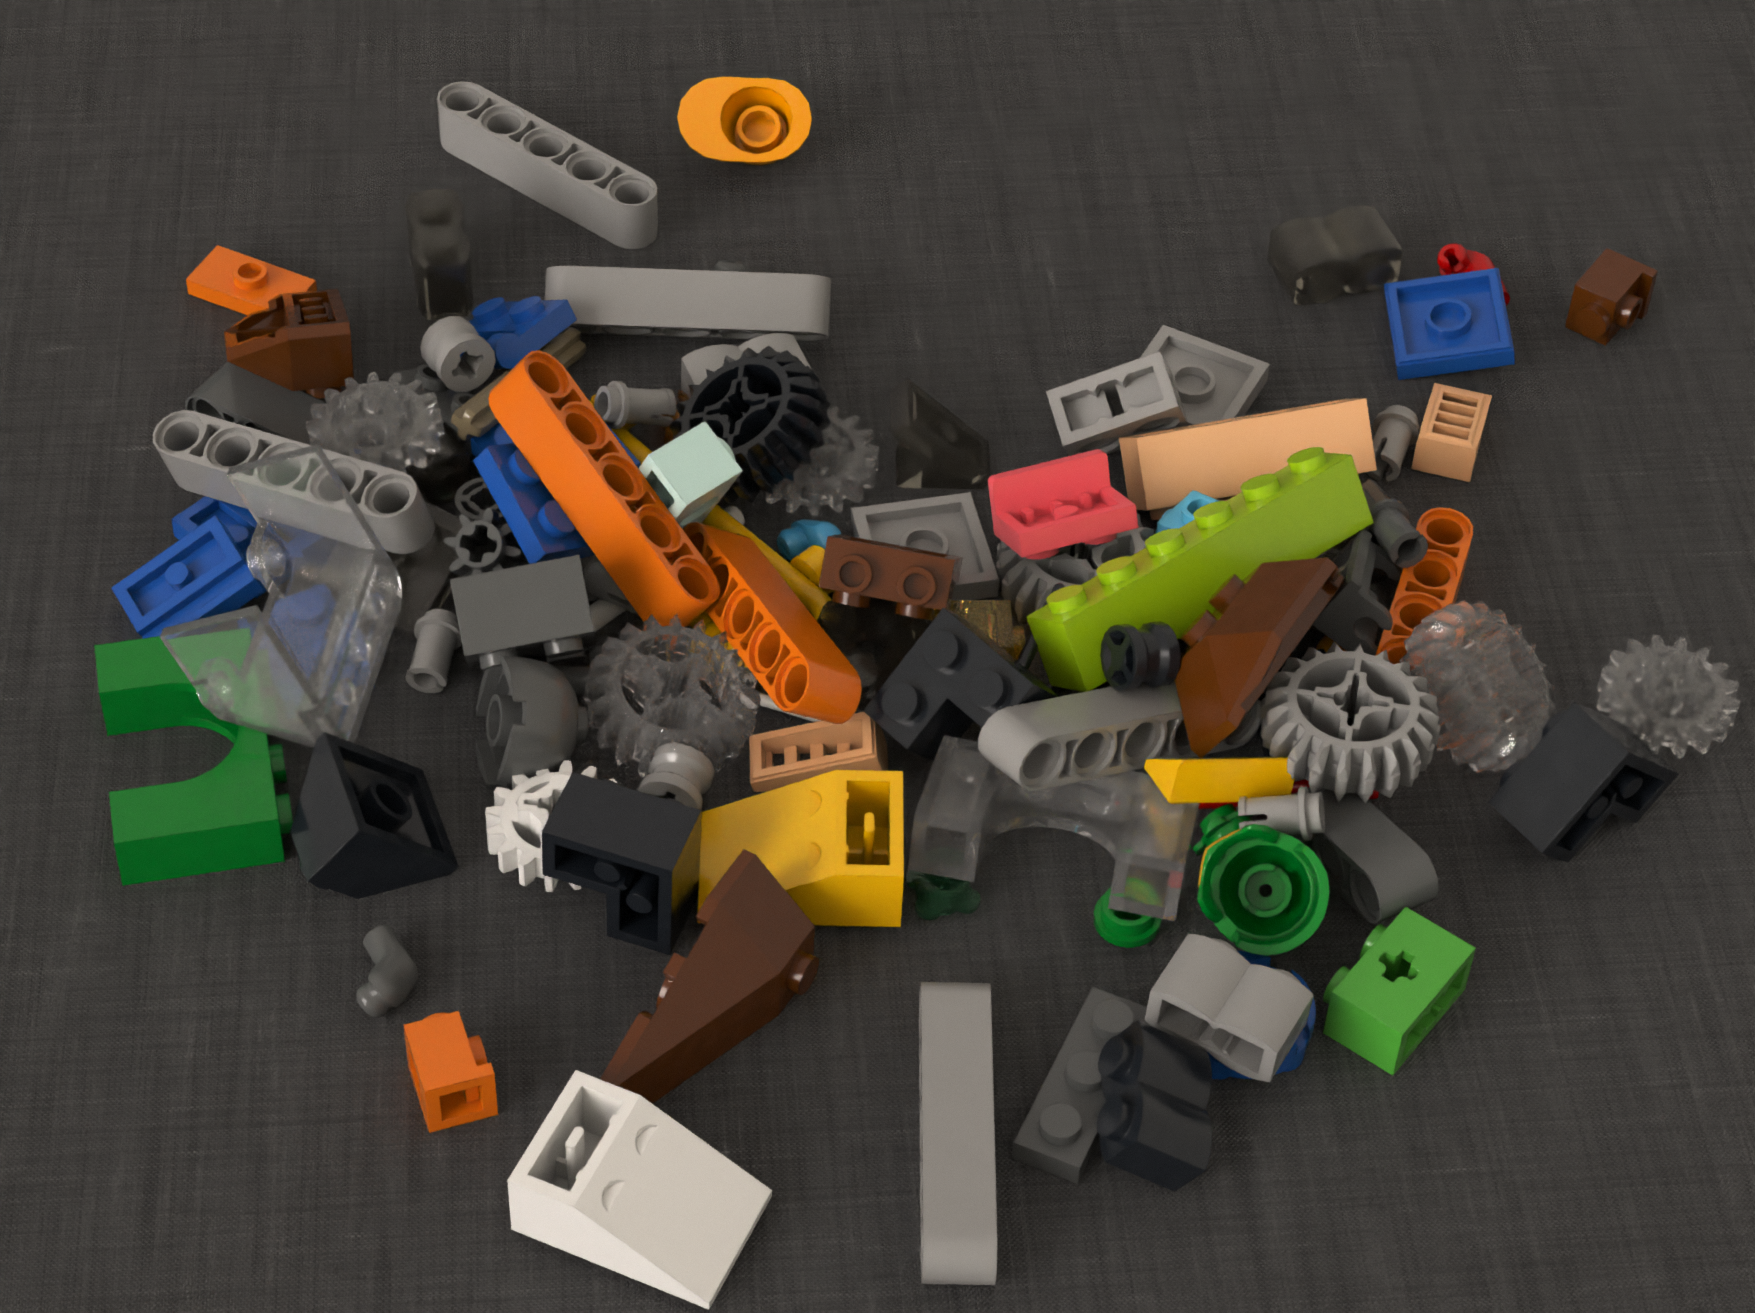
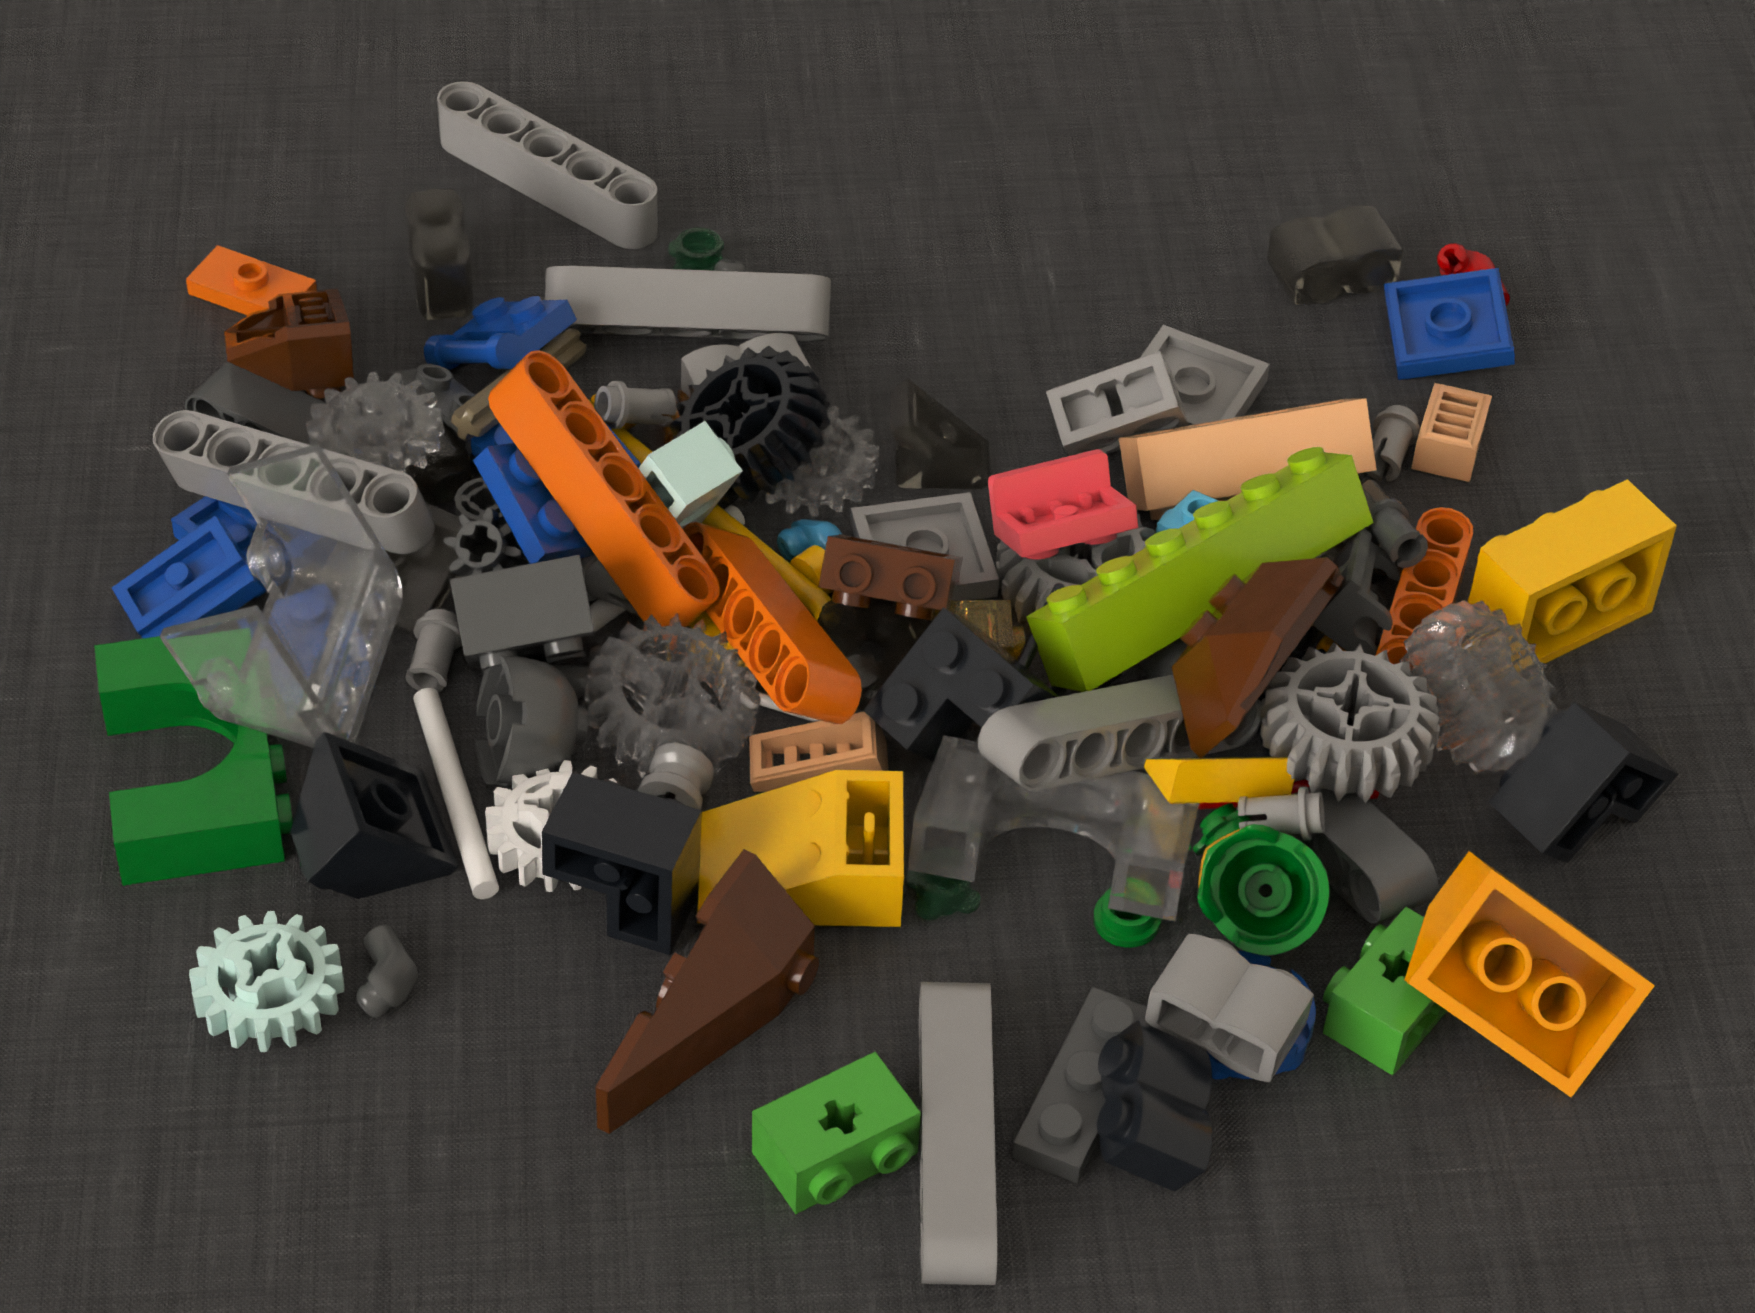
orange brick [403,1011,498,1133] -> none
light grey wheel [420,316,496,392] -> none
white slope [507,1070,772,1310] -> none
light orange piece [677,77,812,166] -> none
black wheel [1100,621,1181,691] -> none
reddish brown brick [1565,248,1658,346] -> none
clear gear [1597,635,1740,758] -> none
none -> light aqua gear [189,911,345,1052]
none -> white bar [413,688,499,899]
none -> clear green plate [668,227,725,271]
none -> bright green brick [752,1052,921,1214]
none -> light orange slope [1404,851,1655,1098]
none -> yellow brick [1461,479,1677,681]

